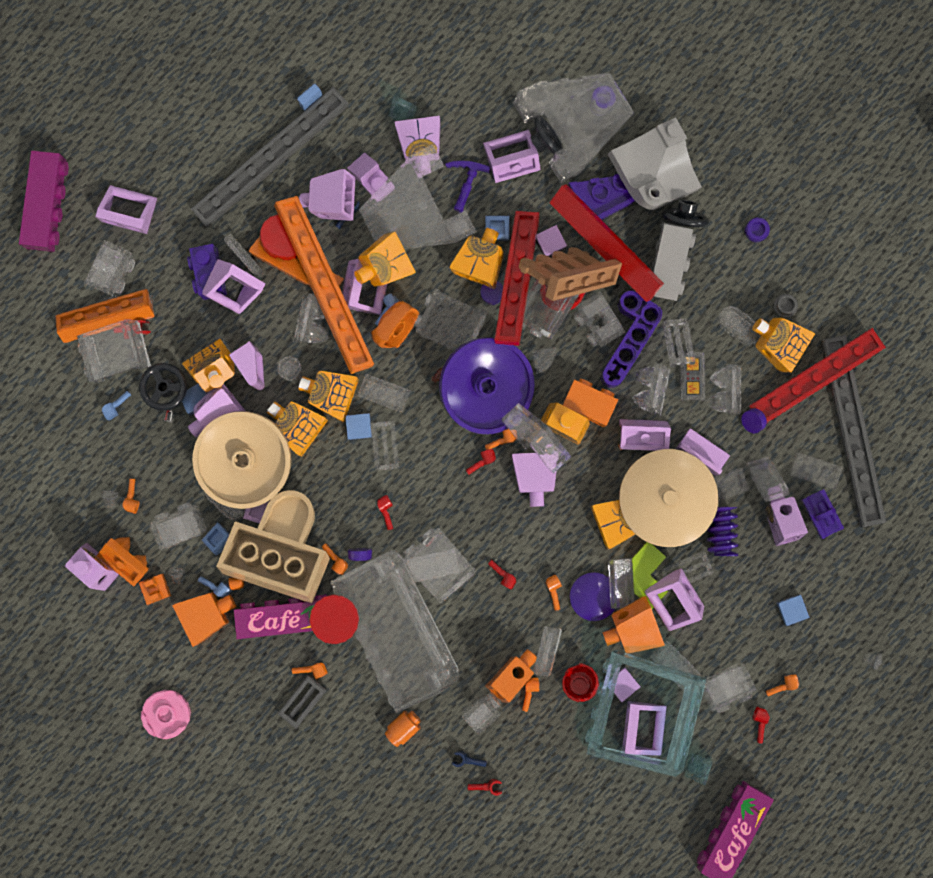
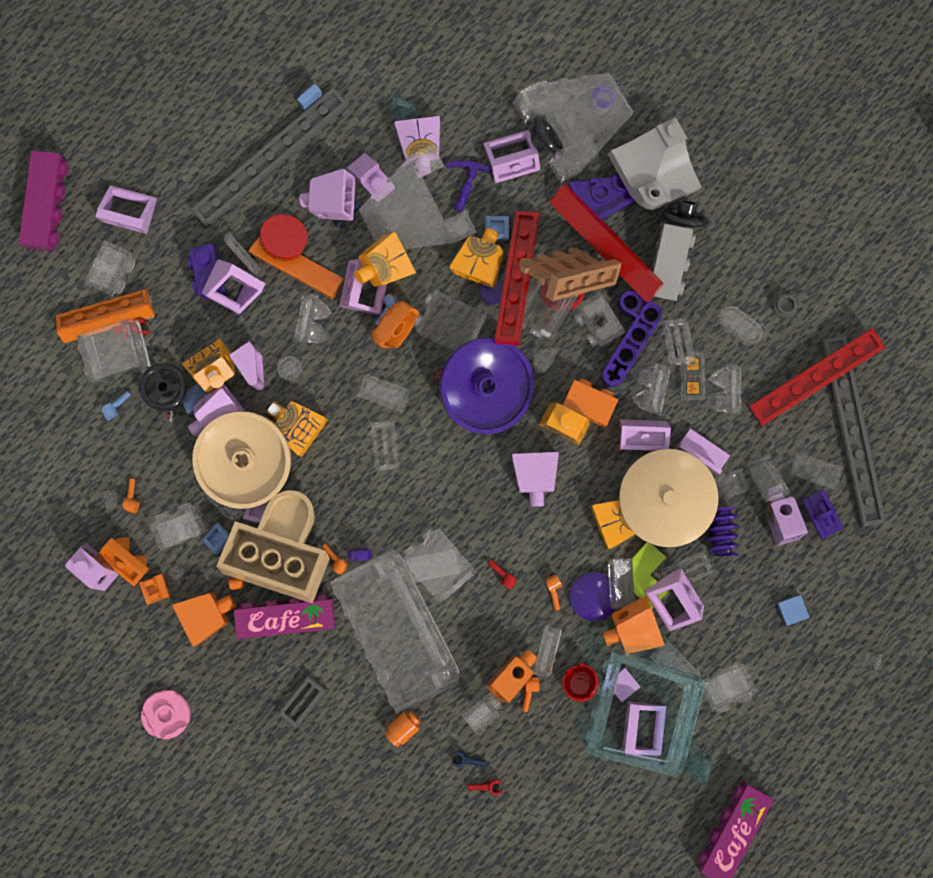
medium blue hand [198,576,232,597] -> none
orange tile [274,196,374,374] -> none
orange hand [292,662,327,679] -> none
torso [298,371,359,422] -> none
red tile [310,594,359,644] -> none
medium blue tile [346,413,372,440] -> none
red hand [377,495,393,530] -> none
red hand [466,449,496,475] -> none
orange hand [485,429,517,450] -> none
clear panel [502,403,571,473] -> none
lavender tile [536,225,567,256] -> none
dark purple tile [742,408,767,434] -> none
dark purple tile [745,217,770,242] -> none
light orange torso [752,318,815,372] -> none
red hand [753,707,770,743] -> none
orange hand [766,674,799,696] -> none

